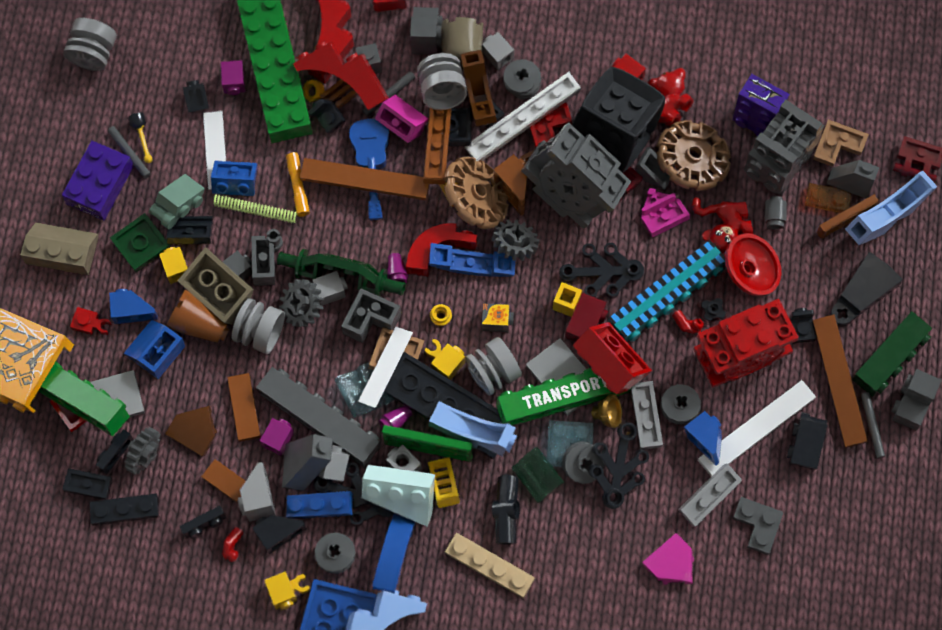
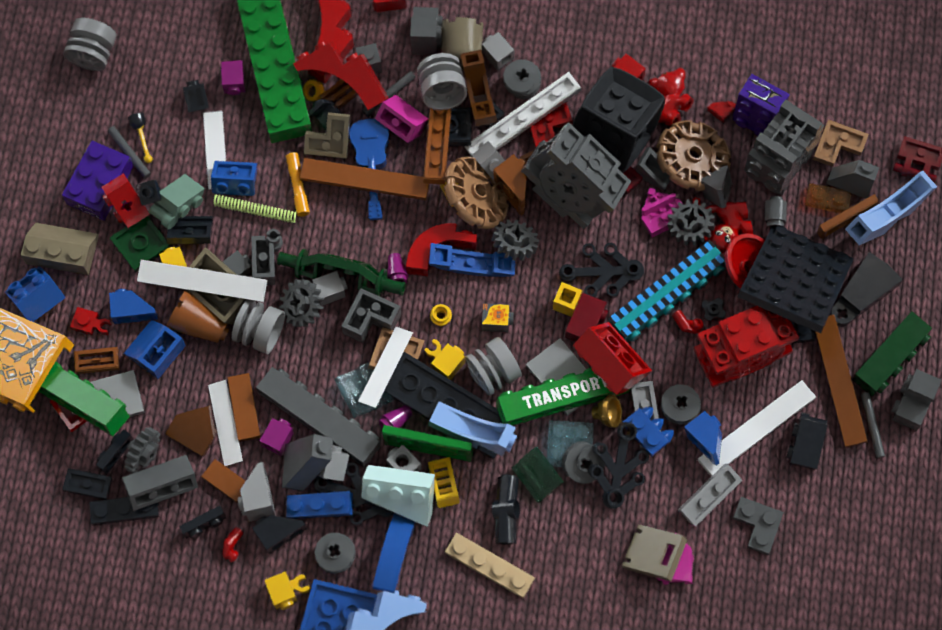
none -> blue slope [5,266,66,322]
none -> dark orange tile [74,347,120,374]
none -> red brick [102,173,150,228]
none -> dark grey brick [122,455,198,510]
none -> black bracket [136,180,161,206]
none -> white tile [137,260,267,302]
none -> white sticker [208,380,243,466]
none -> dark tan plate [304,113,350,158]
none -> light grey brick [472,141,505,179]
none -> dark tan container [622,524,687,581]
none -> blue plate [623,407,674,457]
none -> dark grey gear [667,199,715,246]
none -> dark grey slope [701,166,732,208]
none -> red tile [707,101,736,123]
none -> black plate [737,225,854,333]

